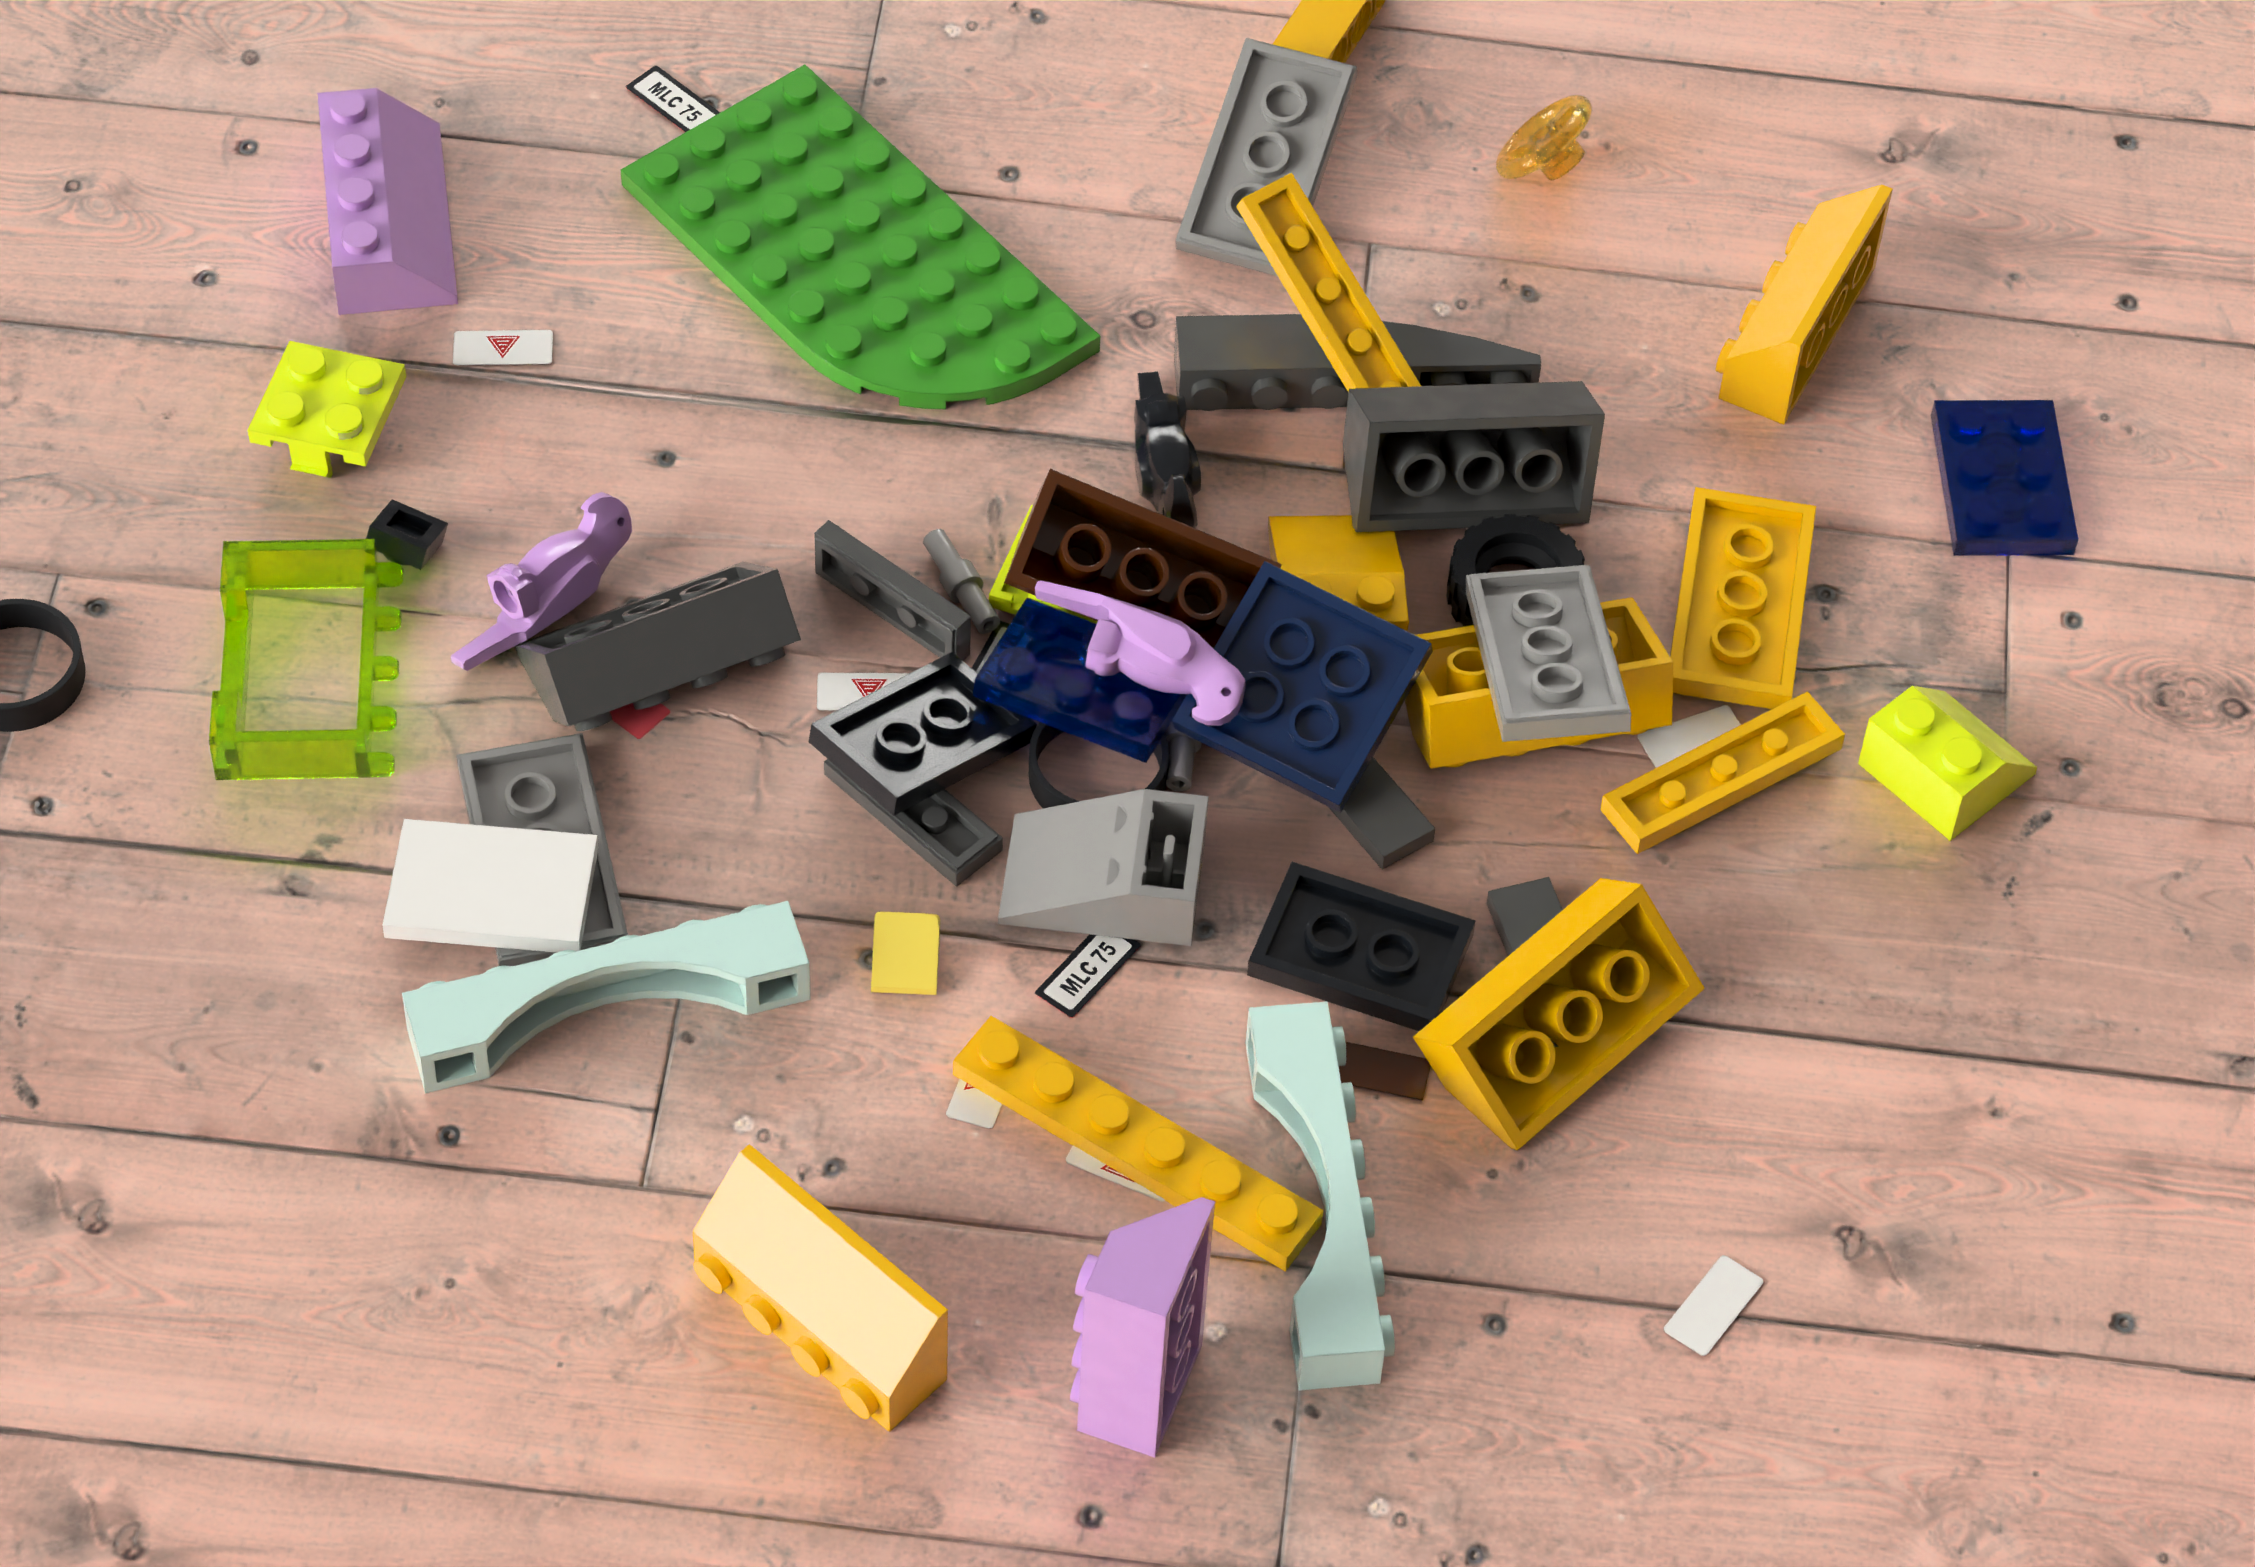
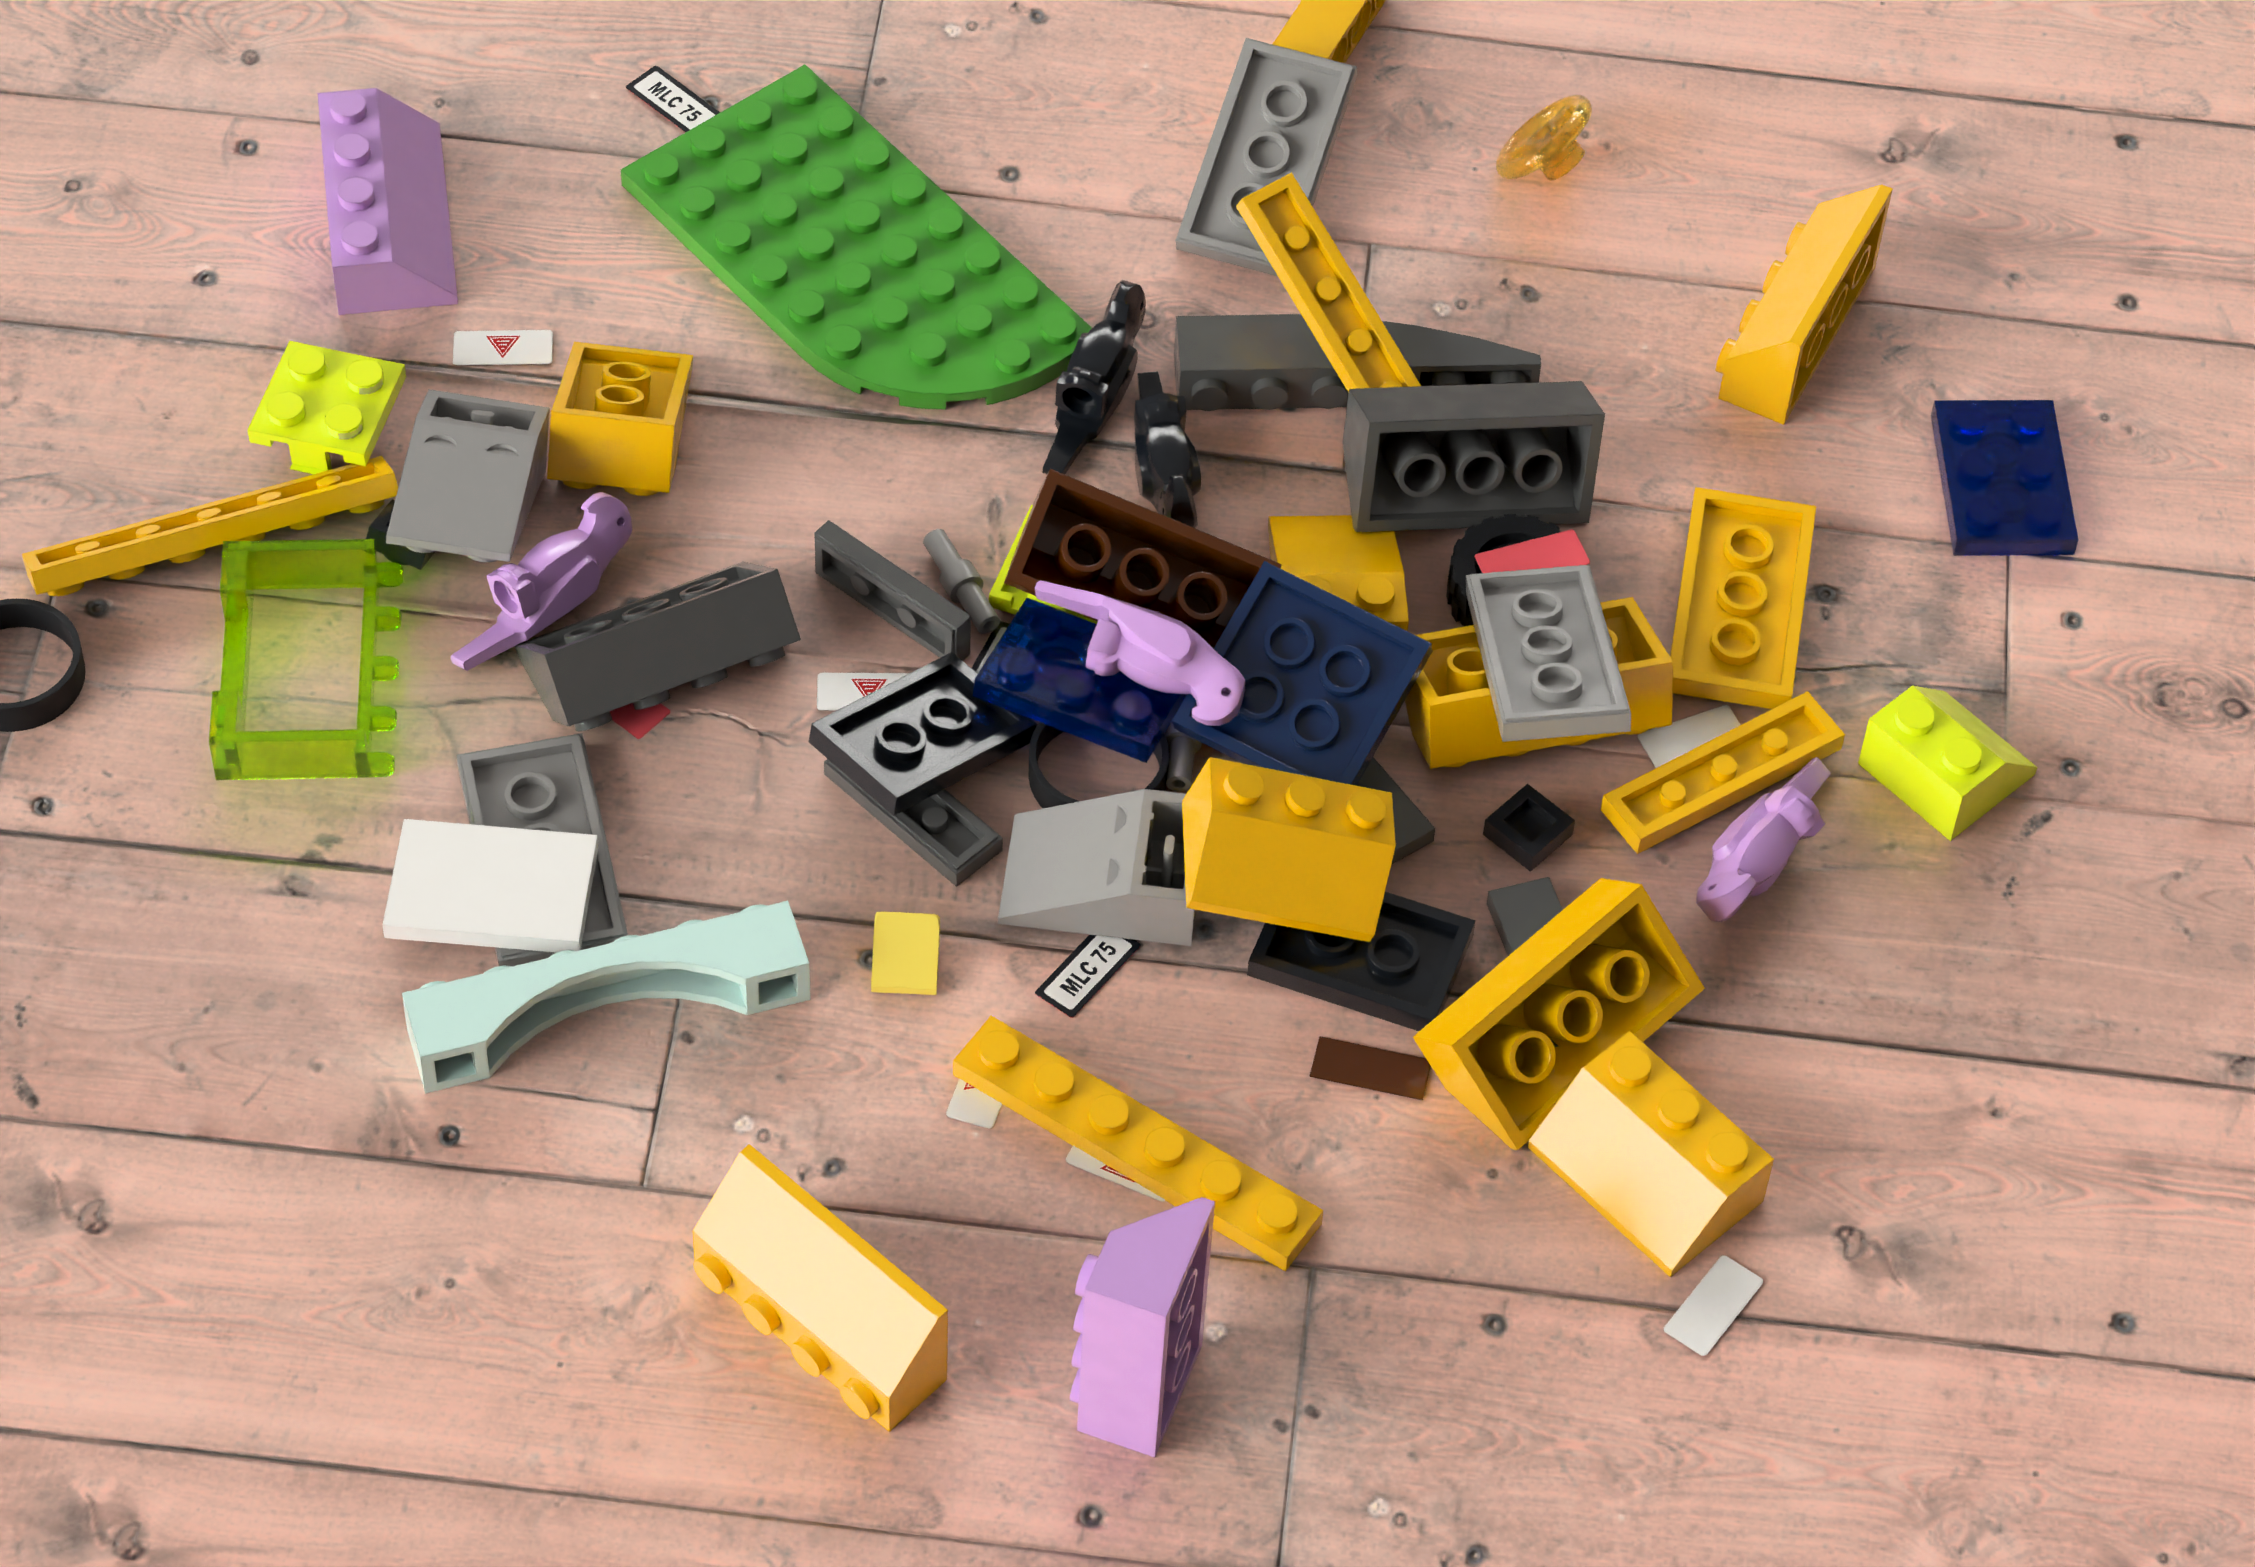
light aqua arch [1245,1001,1395,1391] -> none
none -> yellow plate [22,456,398,596]
none -> light grey slope [386,389,550,562]
none -> yellow slope [547,341,693,496]
none -> black animal [1042,280,1146,474]
none -> yellow slope [1182,757,1396,942]
none -> coral sticker [1474,529,1590,573]
none -> black plate [1483,783,1575,872]
none -> yellow slope [1528,1031,1774,1277]
none -> lavender animal [1696,757,1831,922]

